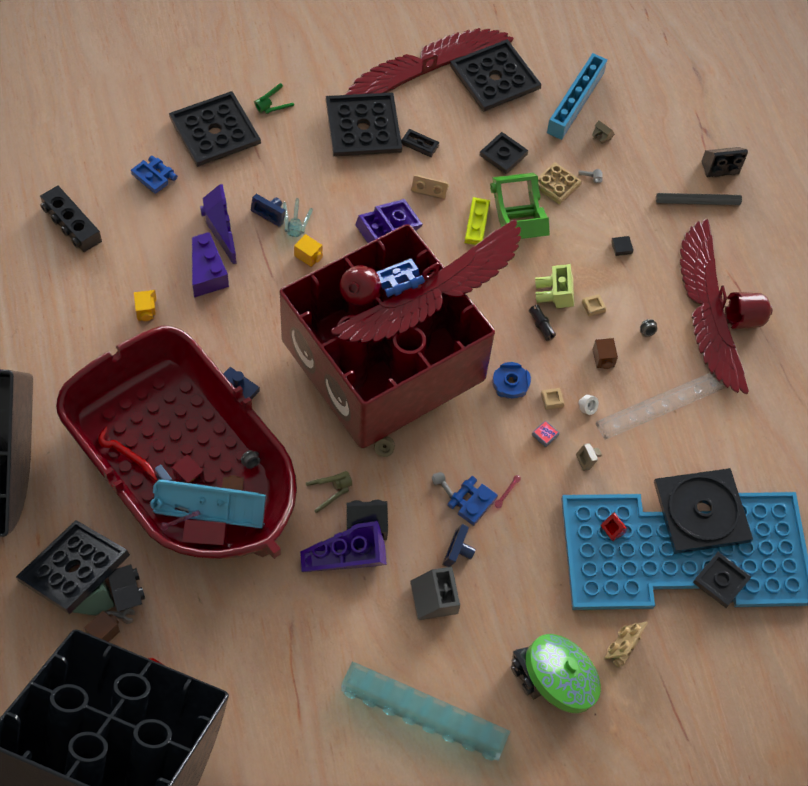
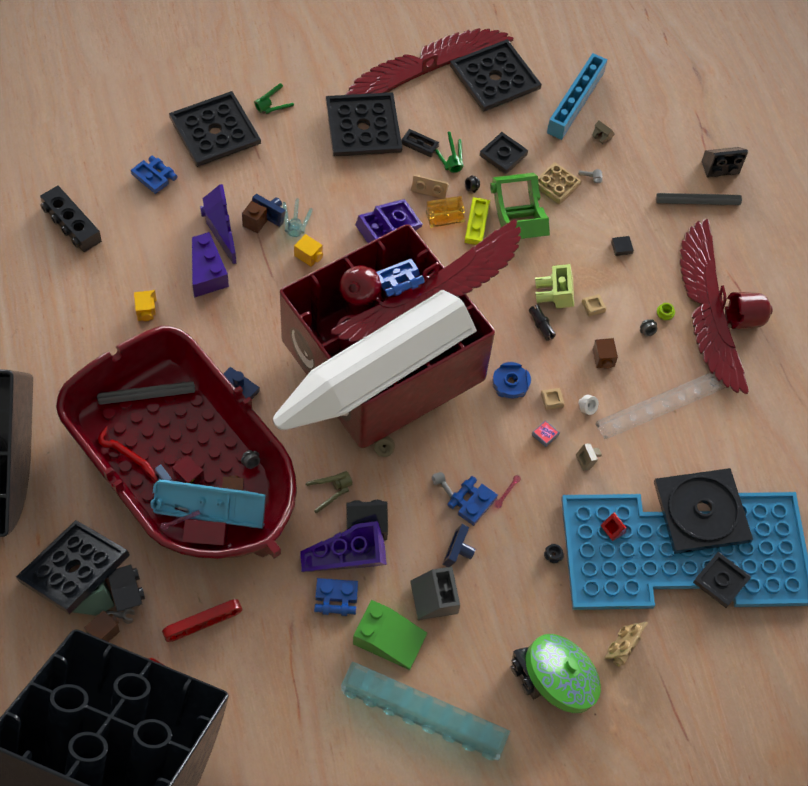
none -> dark grey axle [97,381,195,405]
none -> red beam [162,599,243,642]
none -> reddish brown brick [242,201,267,233]
none -> white piece [273,290,477,430]
none -> blue plate [314,578,358,616]
none -> bright green slope [353,600,427,670]
none -> clear yellow hinge [426,196,465,228]
none -> green plant [435,131,464,173]
none -> black plate [465,175,480,193]
none -> black plate [544,544,564,564]
none -> lime plate [657,303,675,320]

